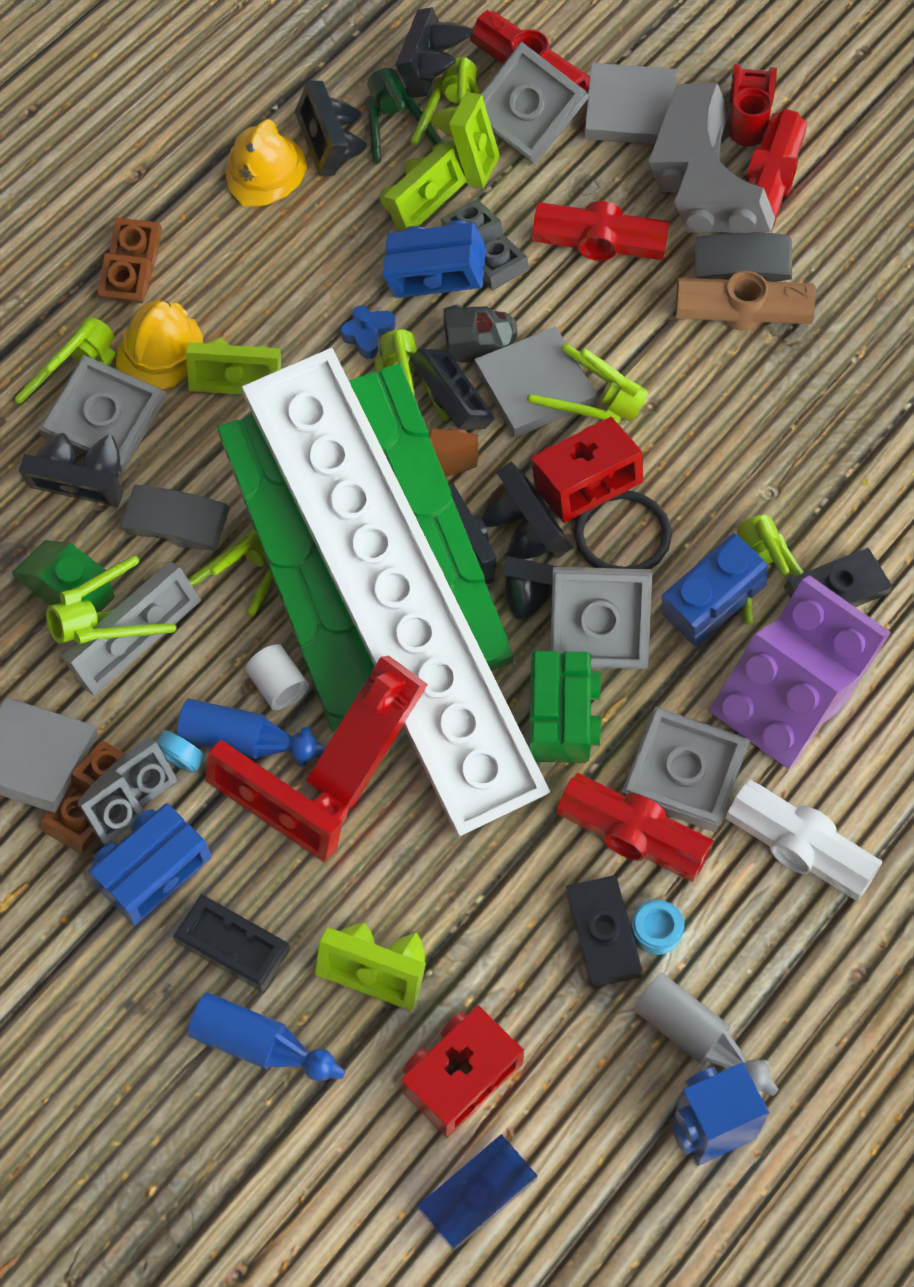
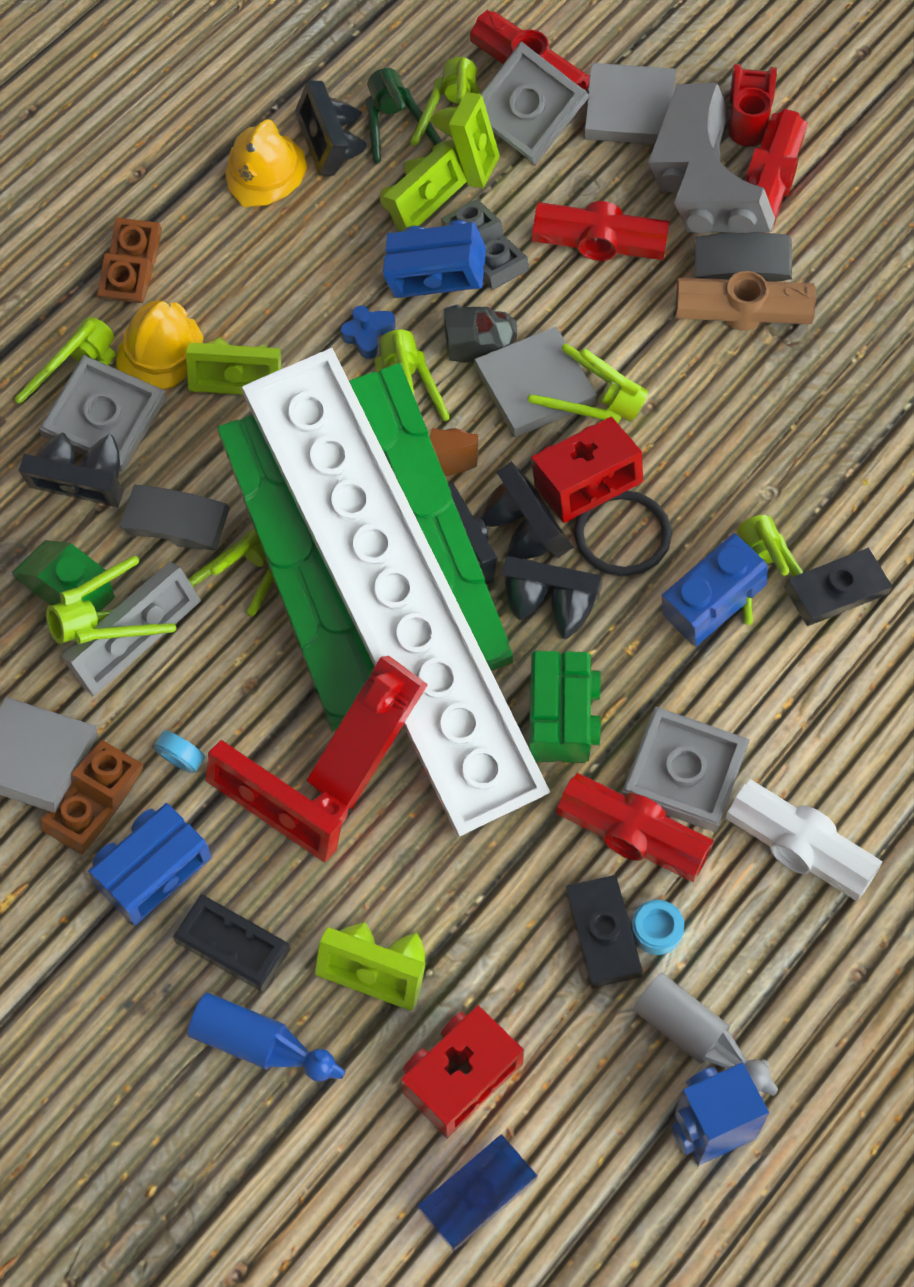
dark grey slope [77,737,178,846] -> none
blue wheel [177,698,326,767] -> none
white beam [245,644,309,711] -> none
black tile [395,7,474,98] -> none
black plate [409,349,495,429] -> none
light grey tile [550,567,652,669] -> none
medium lavender bracket [709,575,891,769] -> none

